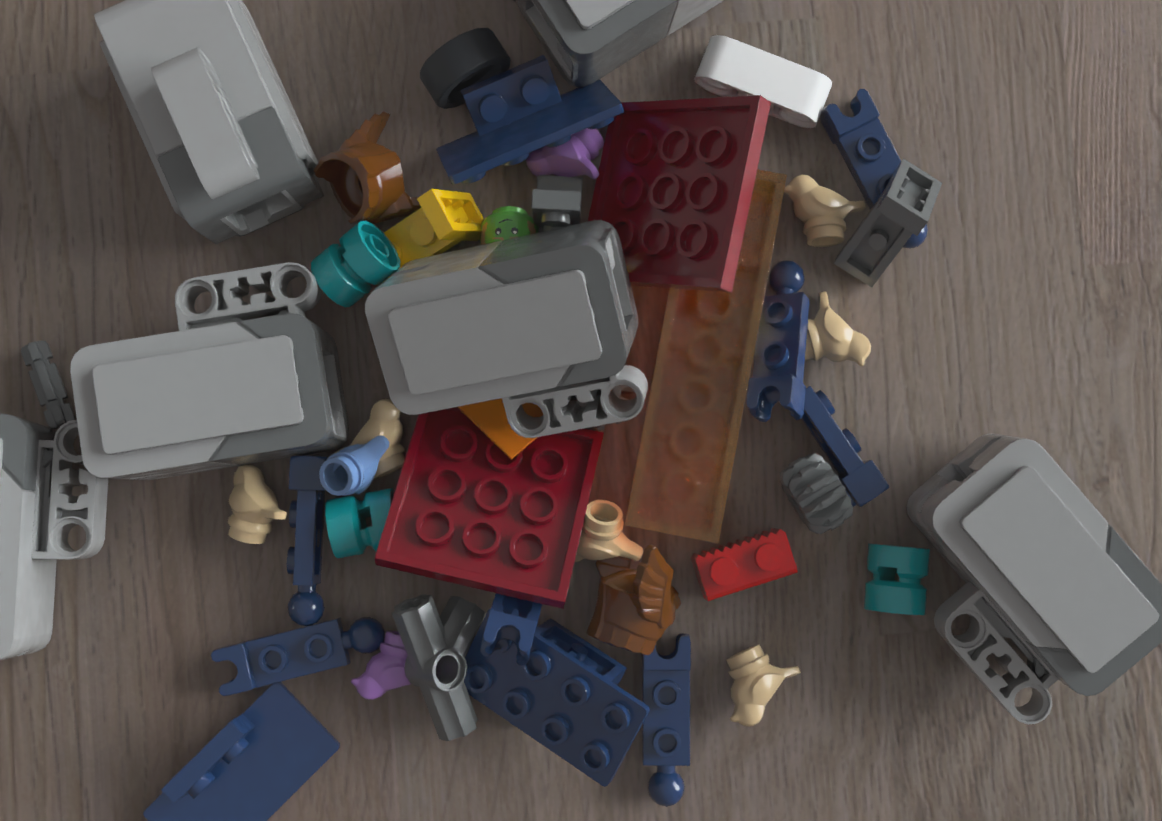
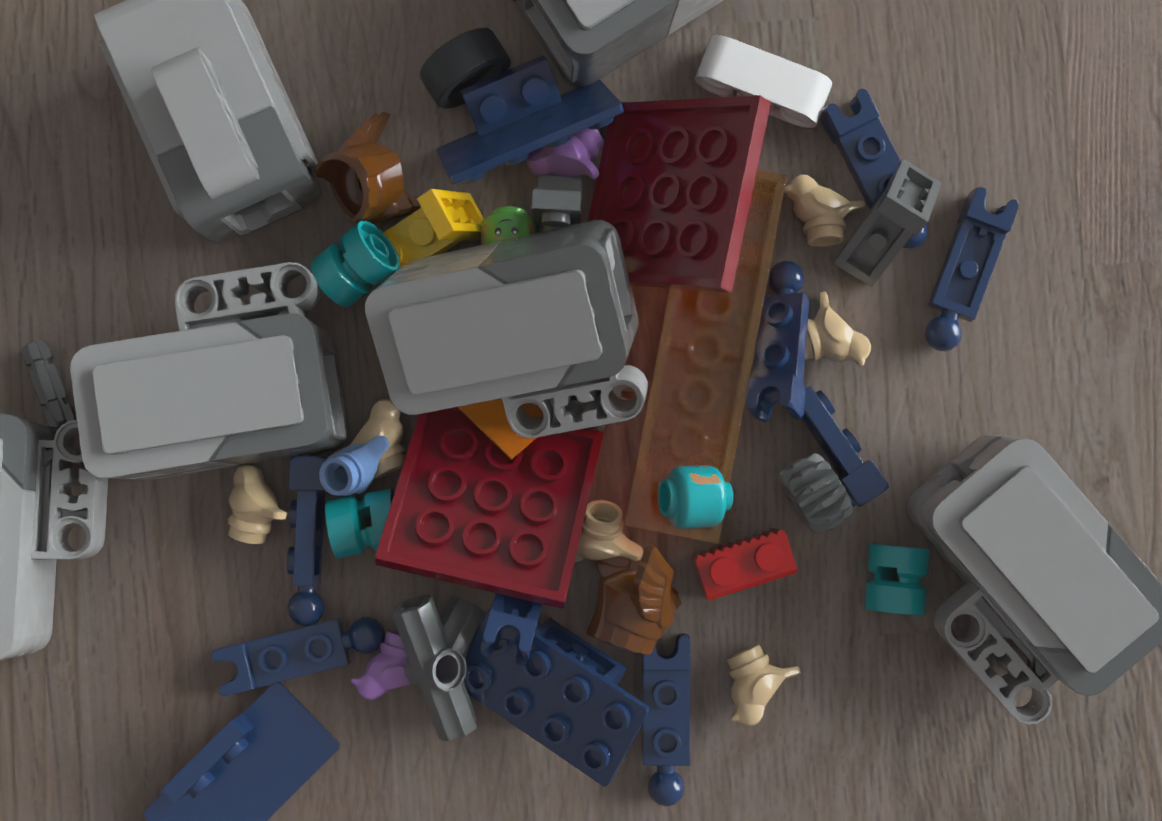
none -> teal head [658,465,733,529]
none -> dark blue plate [925,187,1019,351]

